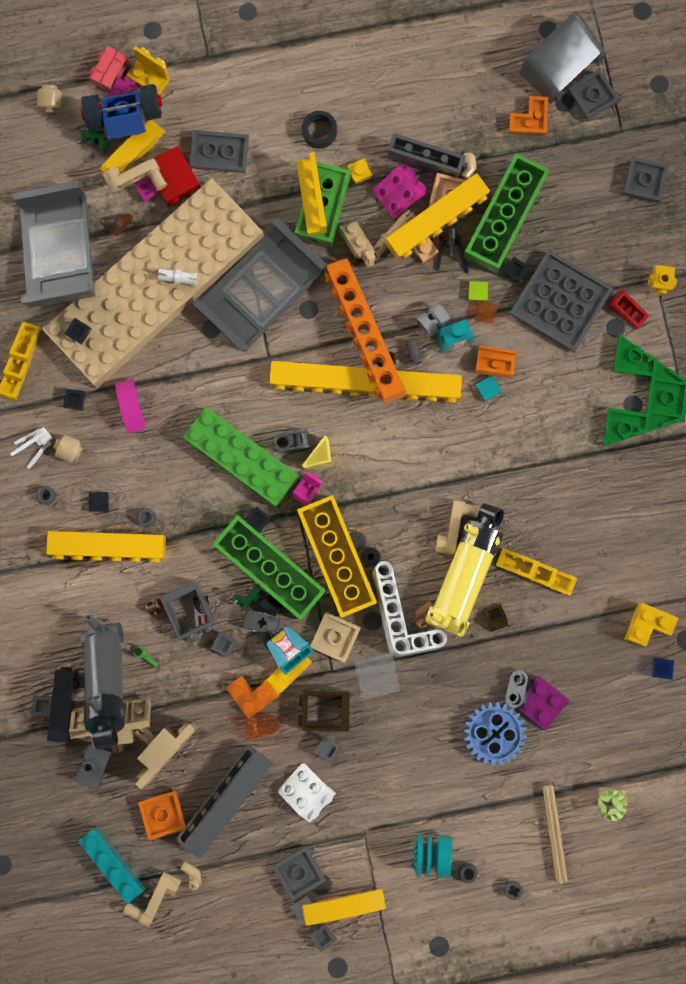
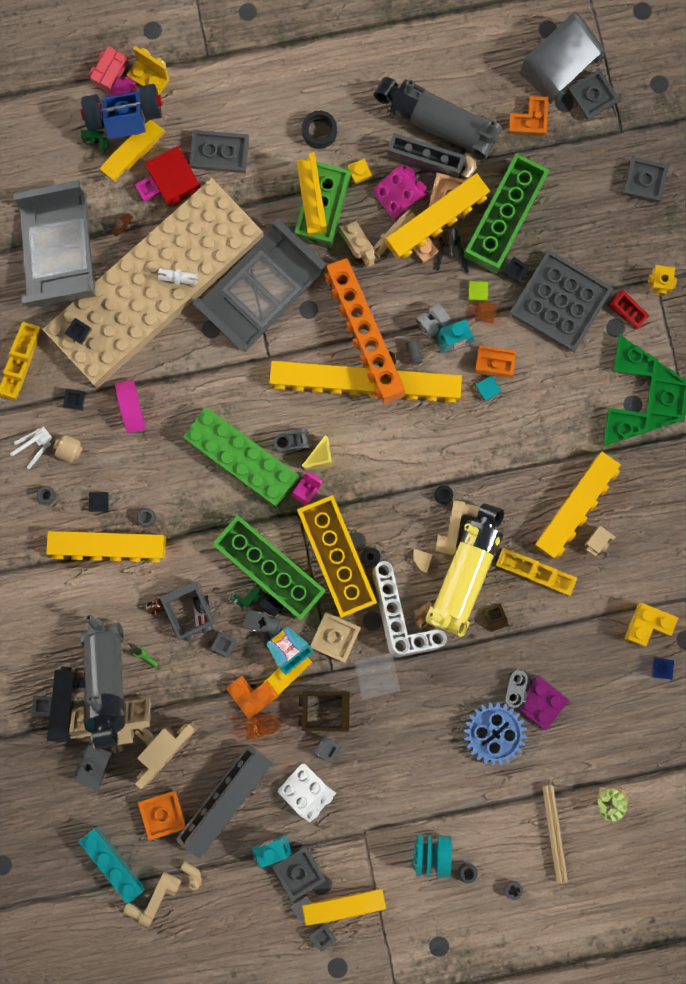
tan head [37,85,62,113] -> none
tan beam [102,159,167,192] -> none
black plate [244,506,271,533] -> none
none -> teal torso [251,834,292,868]
none -> dark grey piece [374,77,502,161]
none -> tan tile [413,549,432,573]
none -> black plate [434,485,453,505]
none -> yellow brick [534,452,621,559]
none -> tan brick [584,526,616,557]

